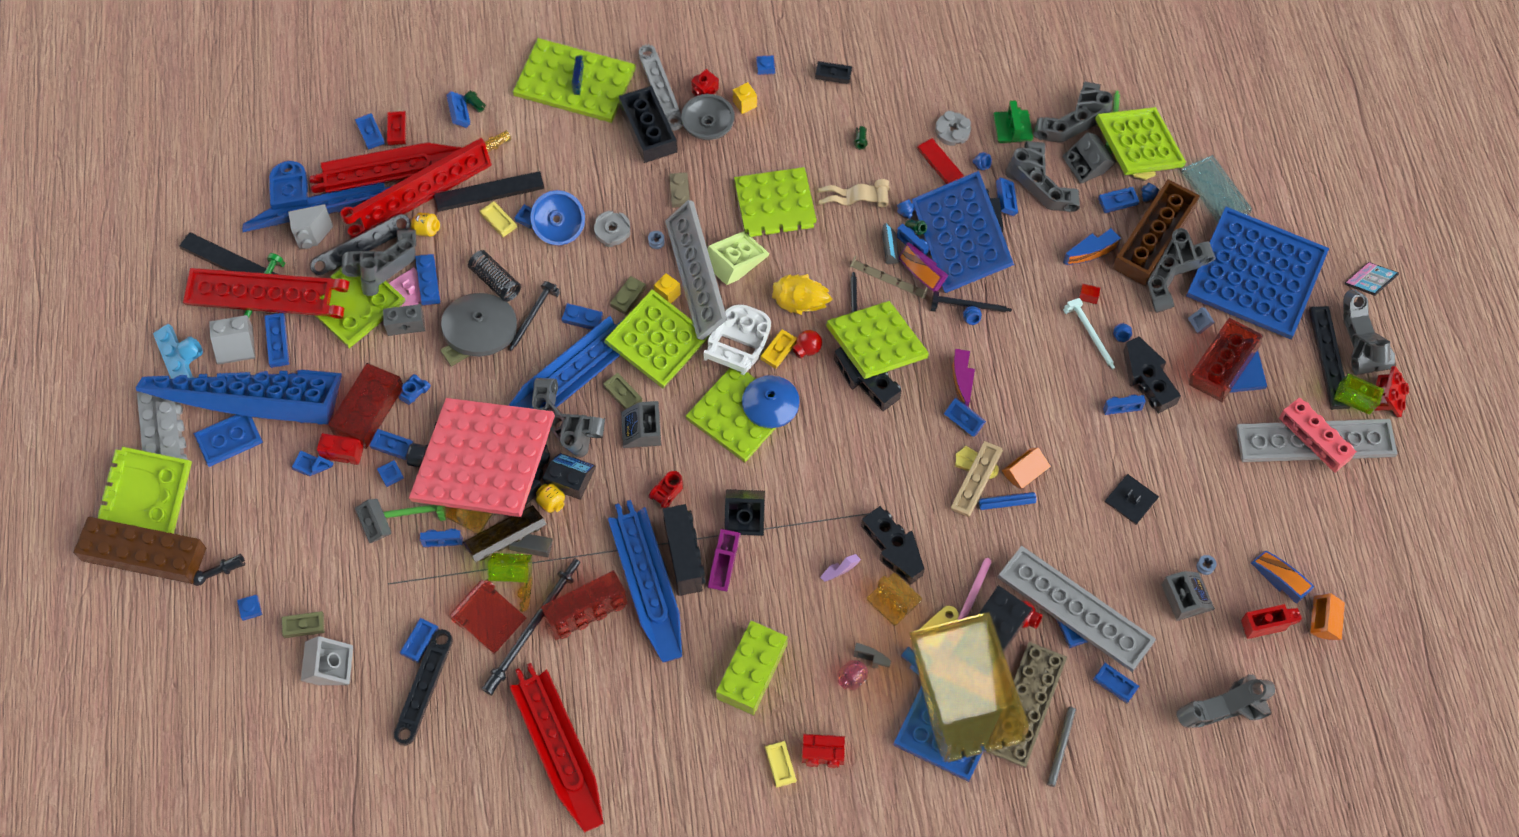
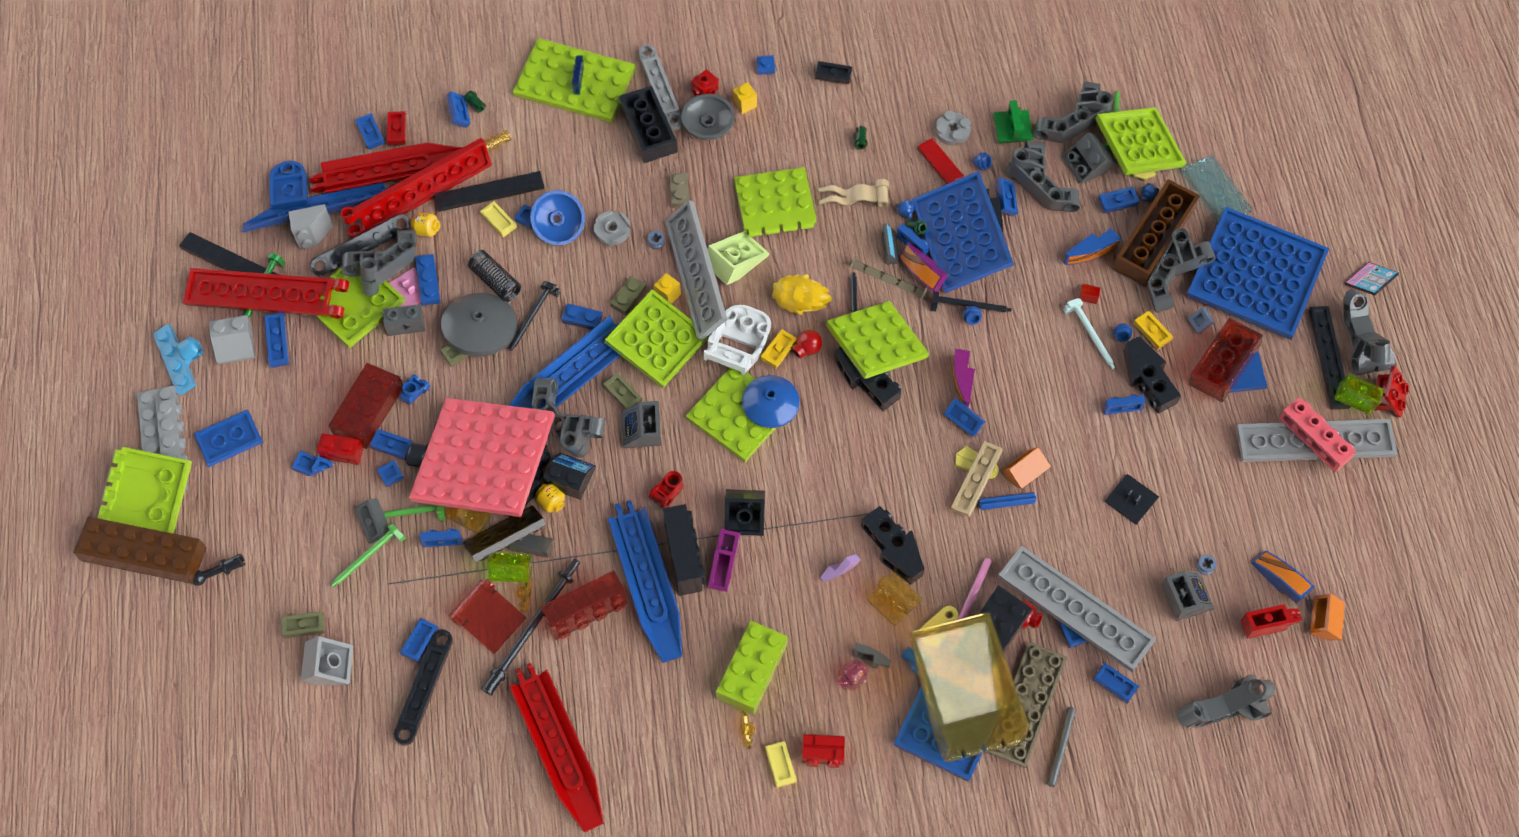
blue wedge [136,370,342,425] -> none
blue plate [237,594,263,621] -> none
none -> bright green piece [330,523,406,587]
none -> clear yellow piece [740,711,755,749]
none -> yellow plate [1133,311,1173,350]

